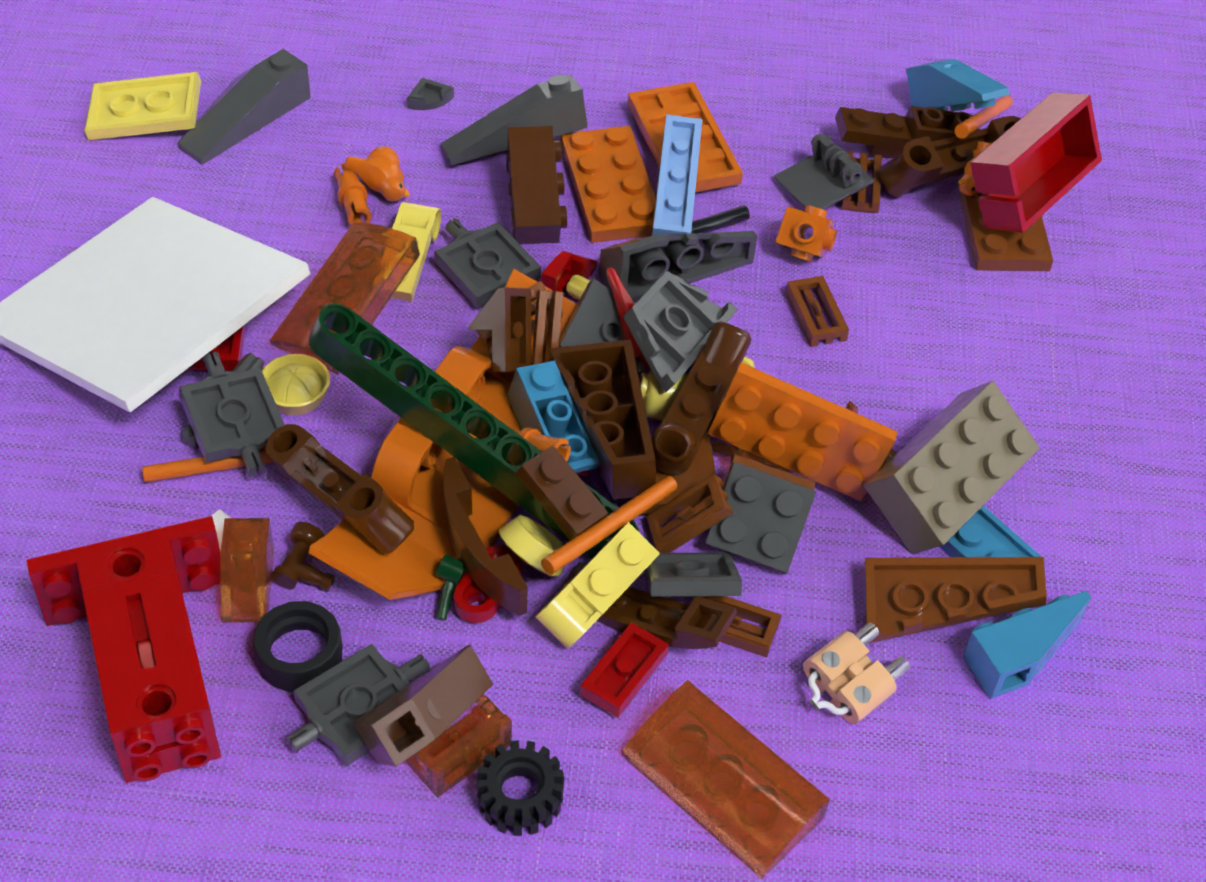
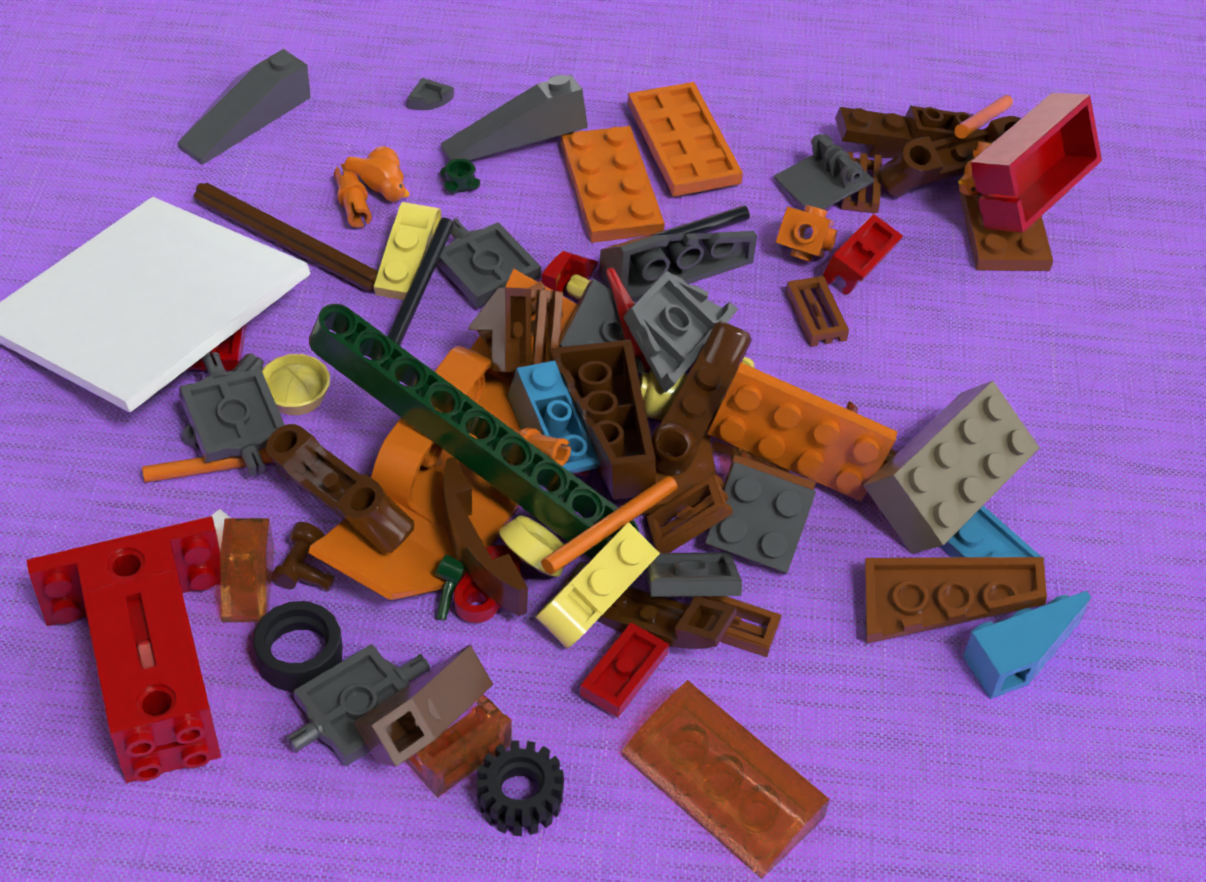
light yellow tile [85,72,201,140] -> none
clear orange slope [270,223,420,375] -> none
reddish brown wedge [506,126,567,244] -> none
reddish brown plate [516,445,608,540] -> none
light blue plate [652,114,702,236] -> none
light nougat piece [803,623,910,724] -> none
dark azure slope [906,59,1010,112] -> none
none -> reddish brown axle [193,183,378,291]
none -> black bar [387,217,454,346]
none -> dark green plate [440,159,480,193]
none -> red hinge [822,214,903,295]

